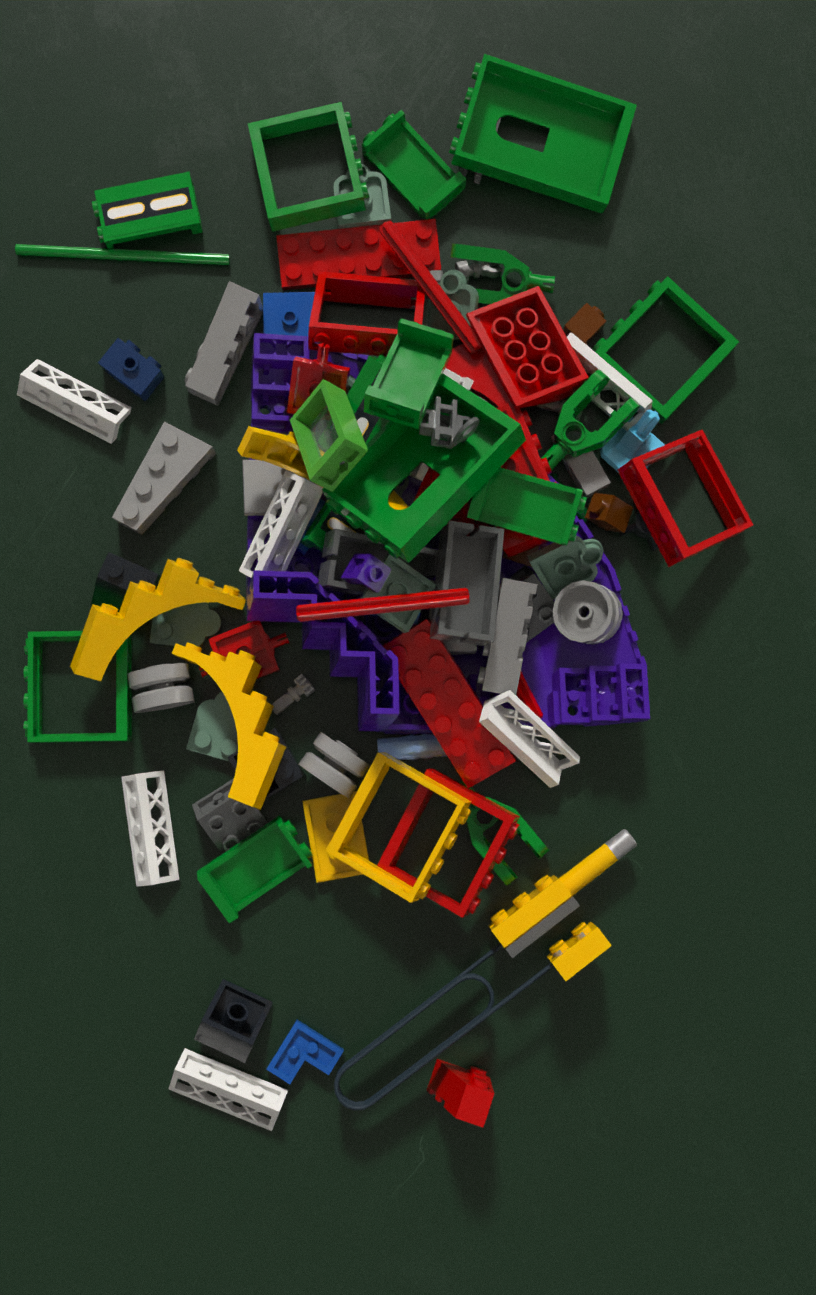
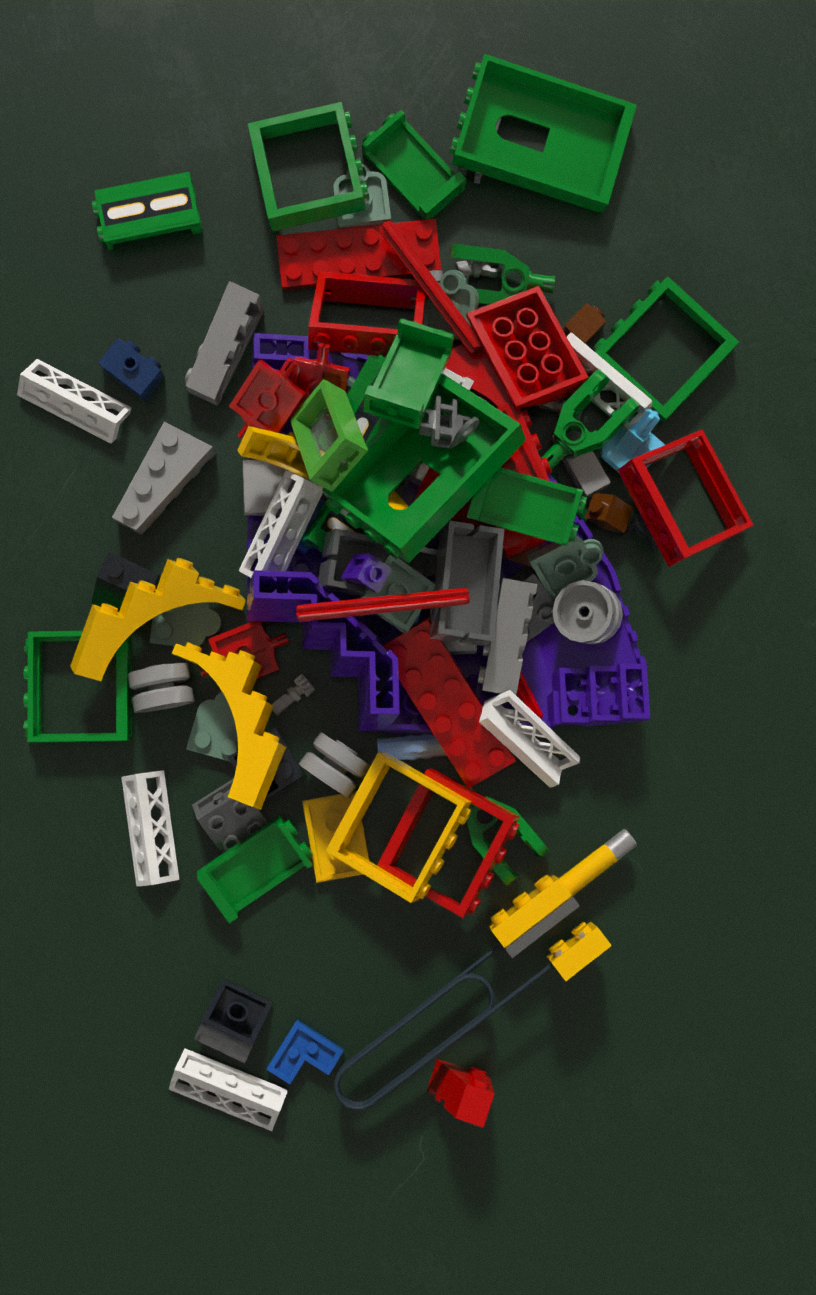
green piece [15,244,230,265] -> none
blue plate [263,292,315,336] -> none
none -> red plate [229,358,306,440]

